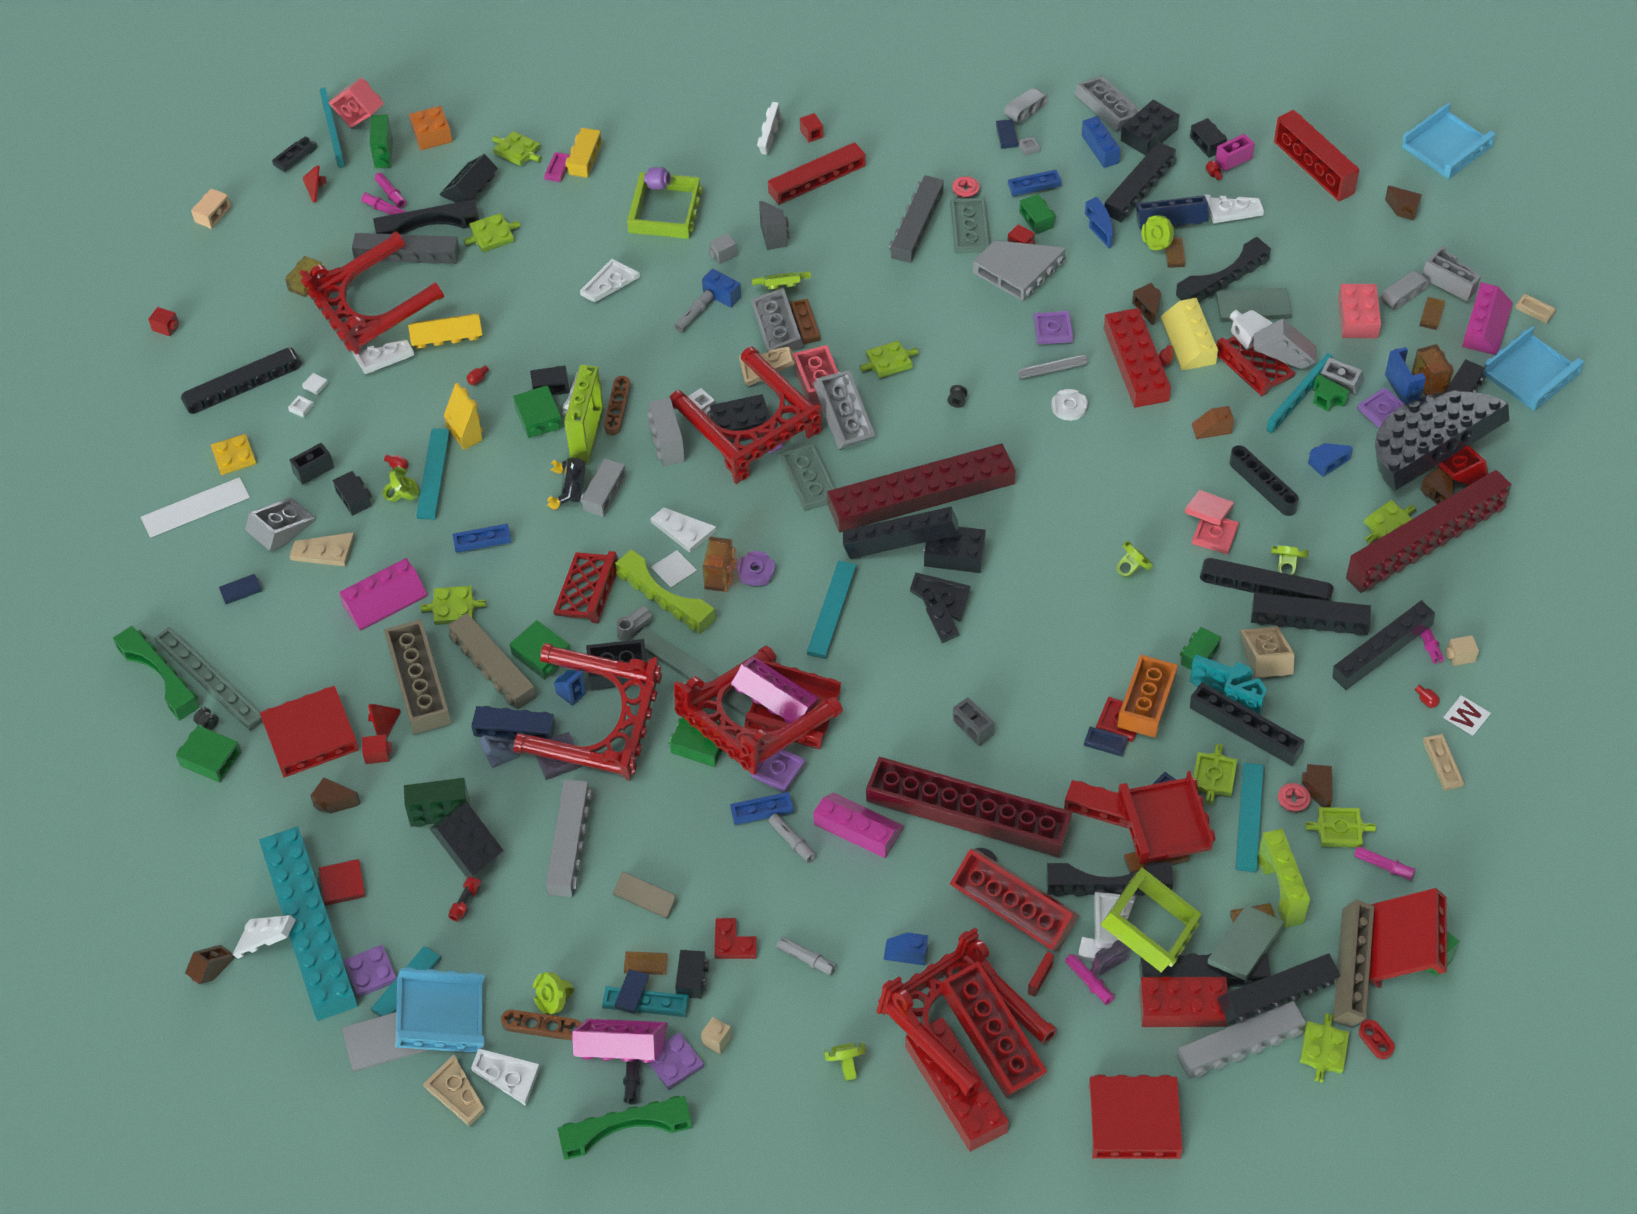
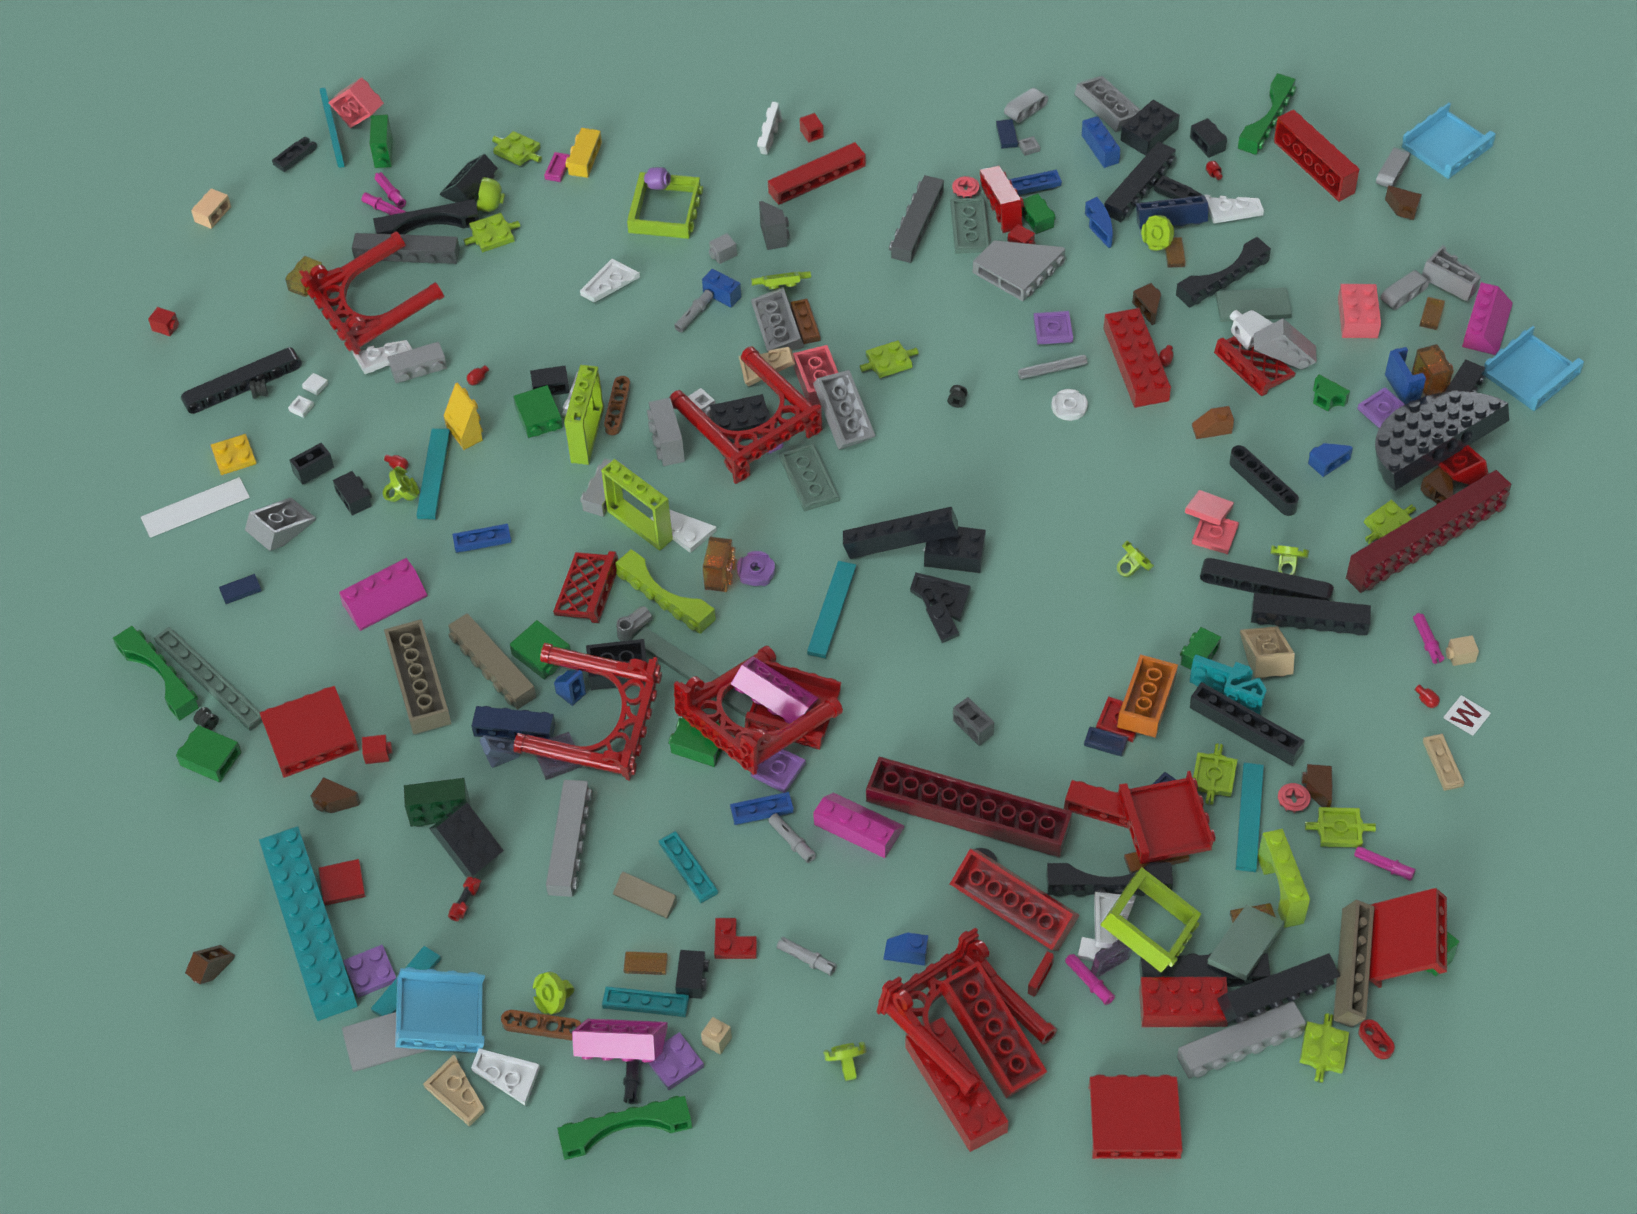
white wing [232,915,295,959] -> none
tan wing [290,532,355,567] -> none
red piece [303,165,327,202] -> none
red piece [368,704,400,737] -> none
yellow slope [408,313,483,349] -> none
orange brick [409,106,452,151] -> none
lime plate [420,585,486,625] -> none
black torso [547,457,586,510] -> none
dark blue tile [614,969,649,1014] -> none
white sticker [651,550,697,587] -> none
dark red brick [827,443,1016,533] -> none
light yellow slope [1161,298,1218,371] -> none
dark pink brick [1215,133,1255,171] -> none
teal tile [1266,353,1333,434] -> none
light grey brick [1321,358,1364,394] -> none
black brick [1332,600,1435,690] -> none
tan tile [1515,294,1556,324] -> none
none -> pearl dark grey wheel [250,379,268,399]
none -> light grey brick [387,342,447,383]
none -> lime cylinder [477,177,505,212]
none -> lime window [601,459,673,551]
none -> teal tile [658,831,718,903]
none -> red wedge [980,166,1024,233]
none -> black hinge [1154,175,1203,199]
none -> green arch [1238,73,1297,155]
none -> light grey beam [1376,147,1411,188]

